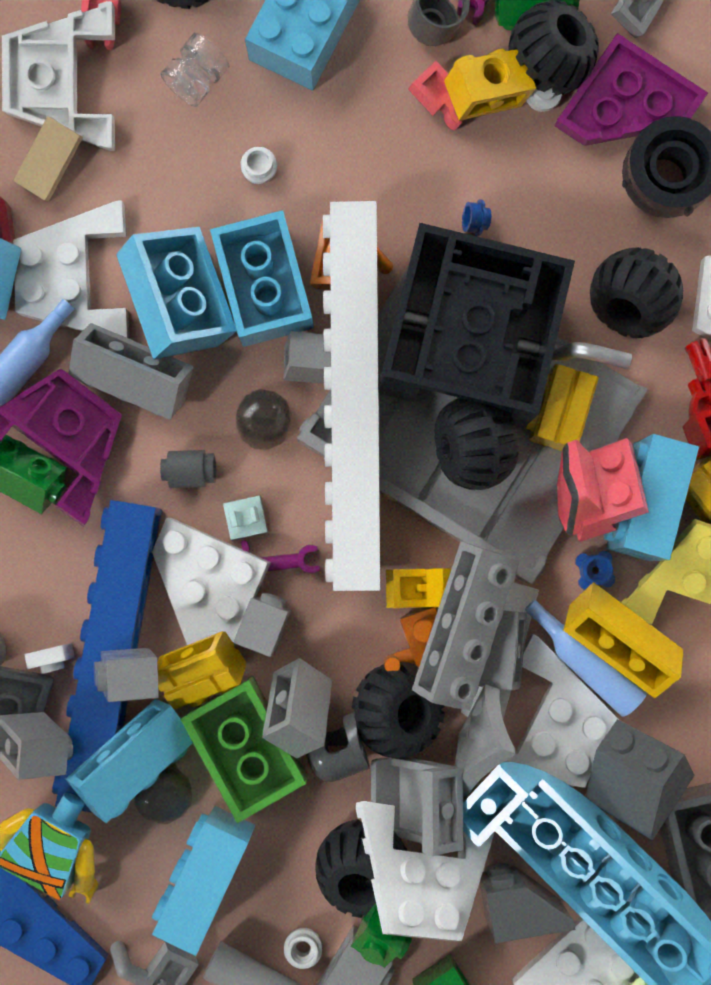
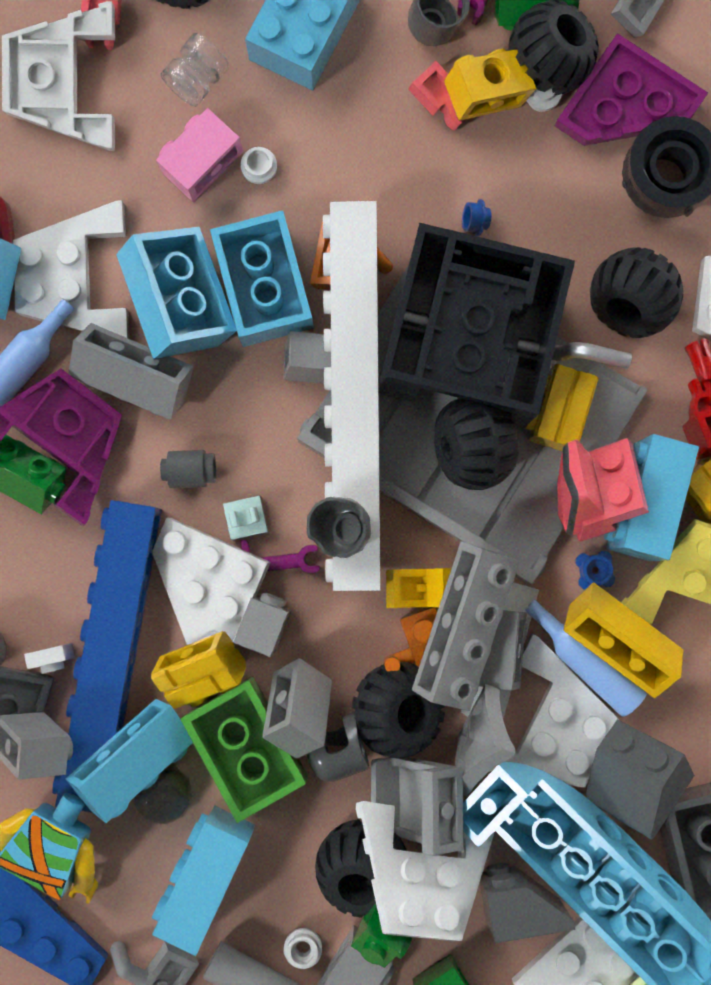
tan tile [13,116,83,202] -> none
light grey brick [94,648,158,702] -> none
clear smoke hair [236,389,292,450] -> none
none -> bright pink brick [156,108,243,203]
none -> dark grey hair [307,497,371,558]

